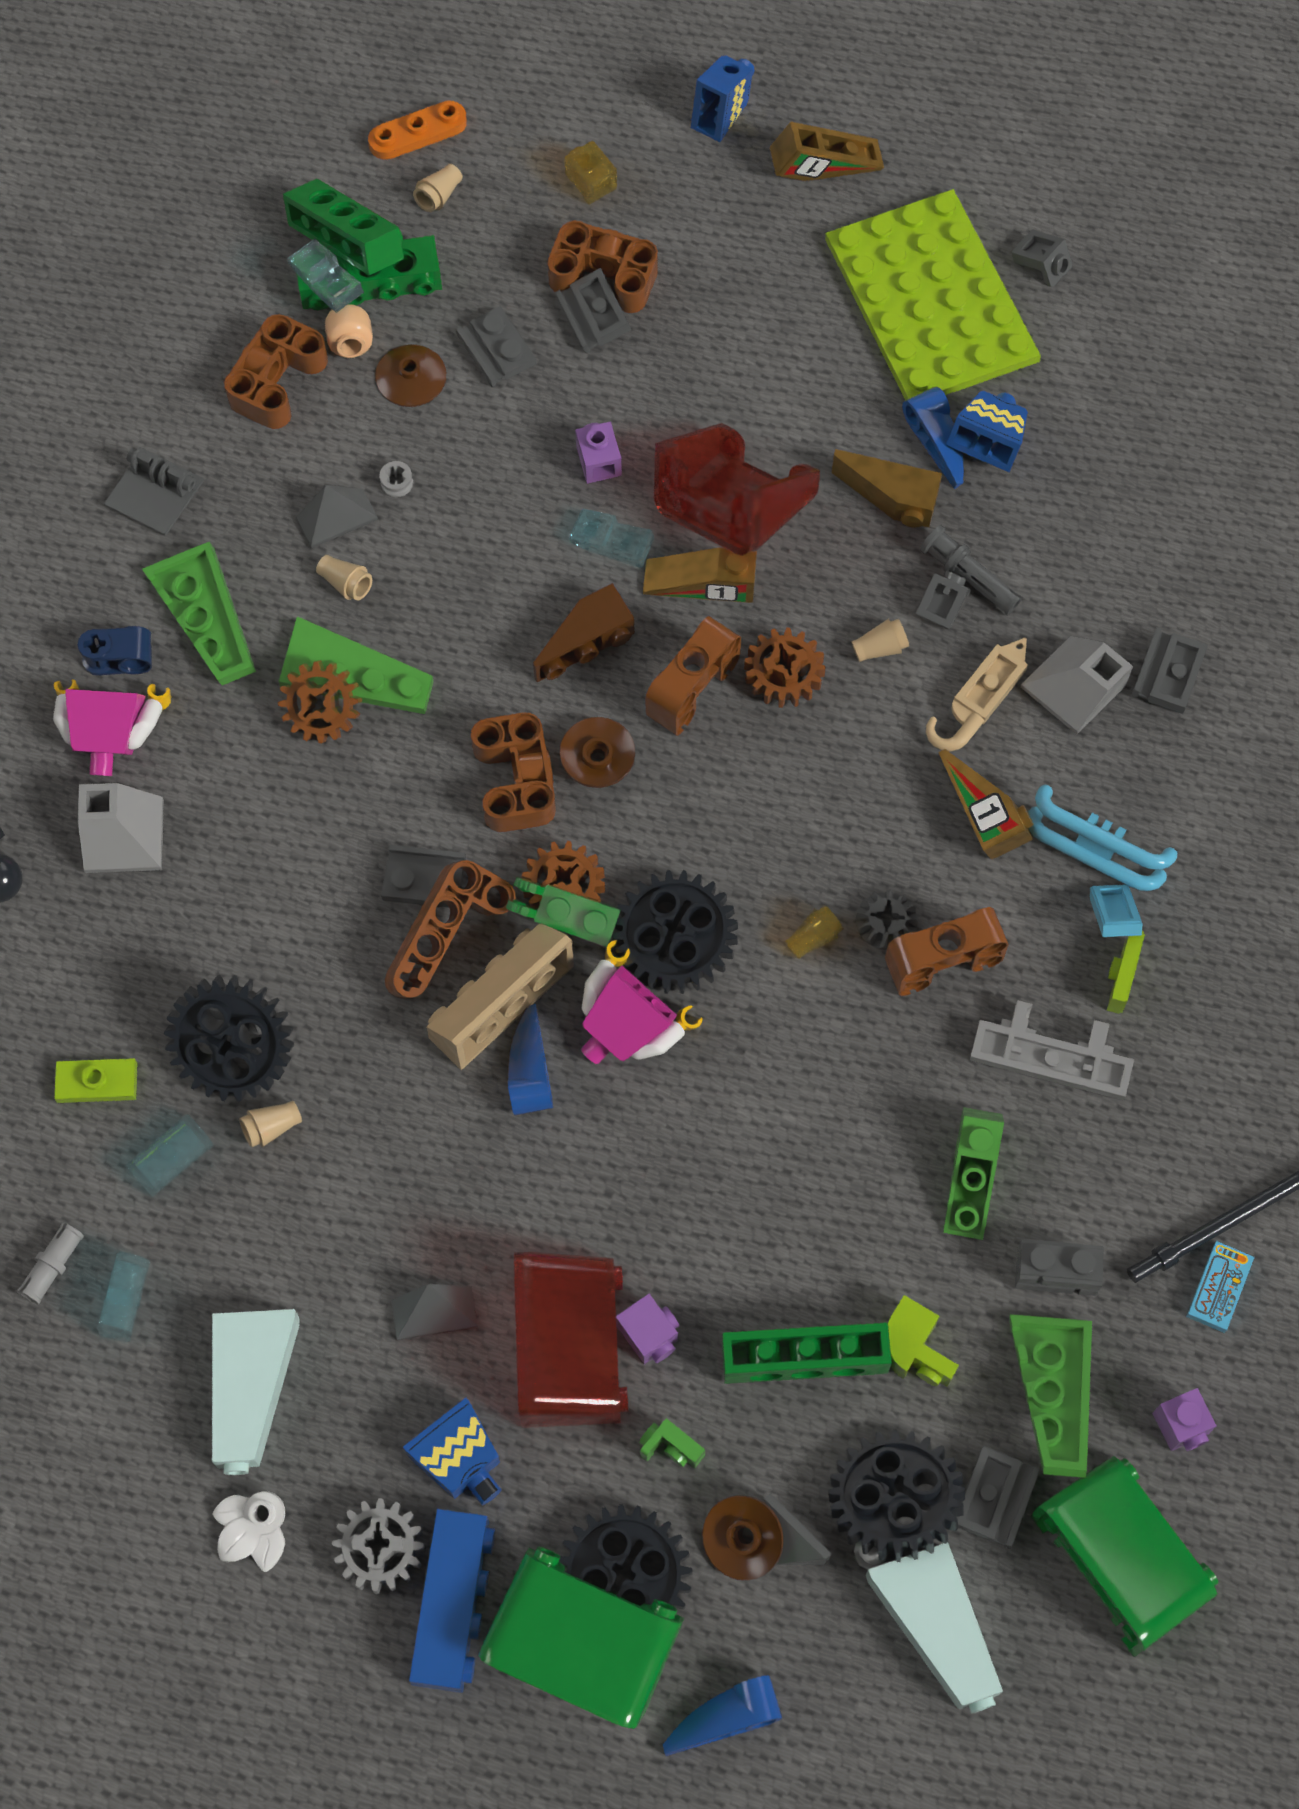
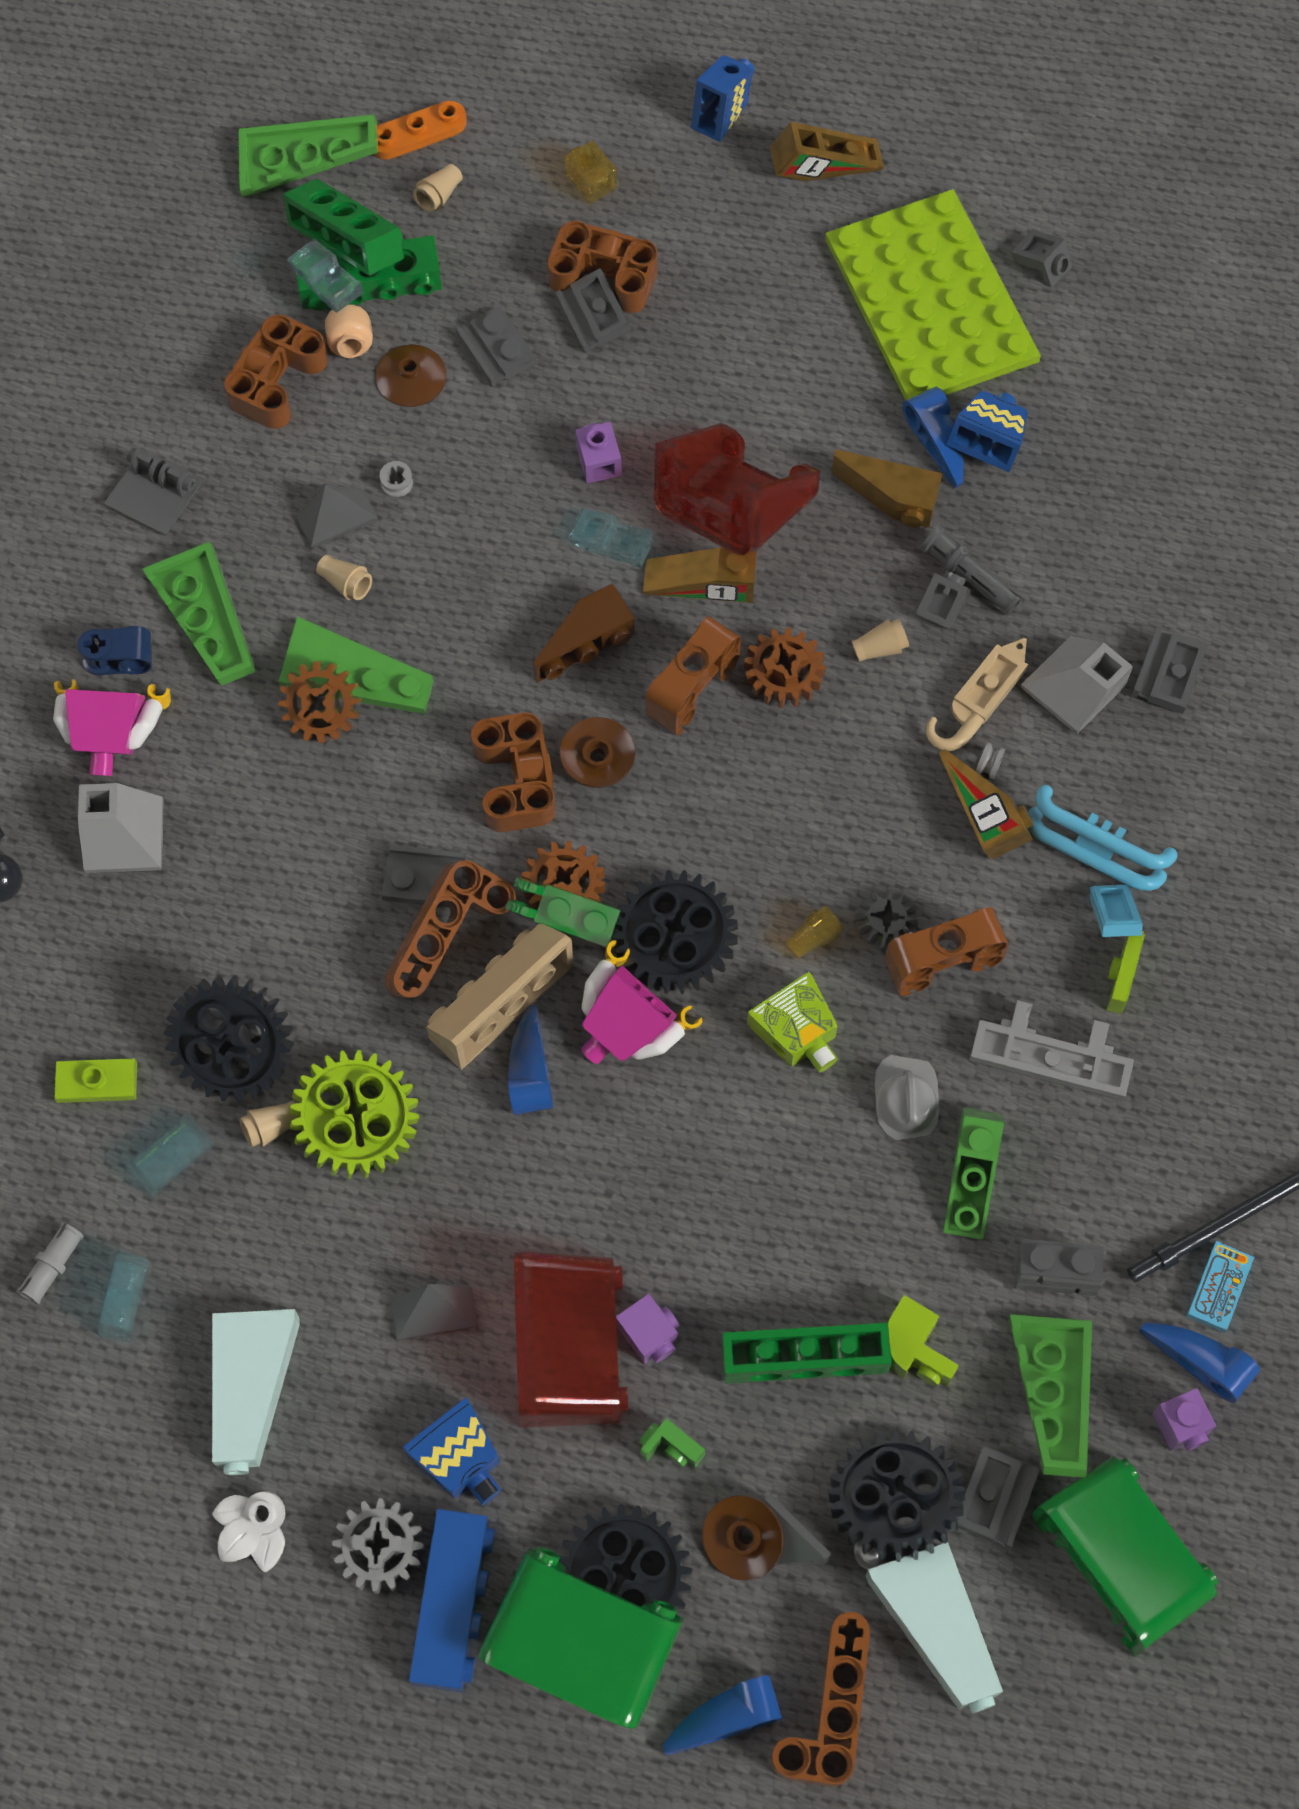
none -> bright green wing [239,114,378,197]
none -> lime gear [289,1050,419,1179]
none -> lime torso [747,972,838,1073]
none -> dark orange beam [771,1612,870,1787]
none -> light grey piece [875,1055,939,1140]
none -> light grey bush [976,742,1006,780]
none -> blue piece [1139,1322,1260,1403]

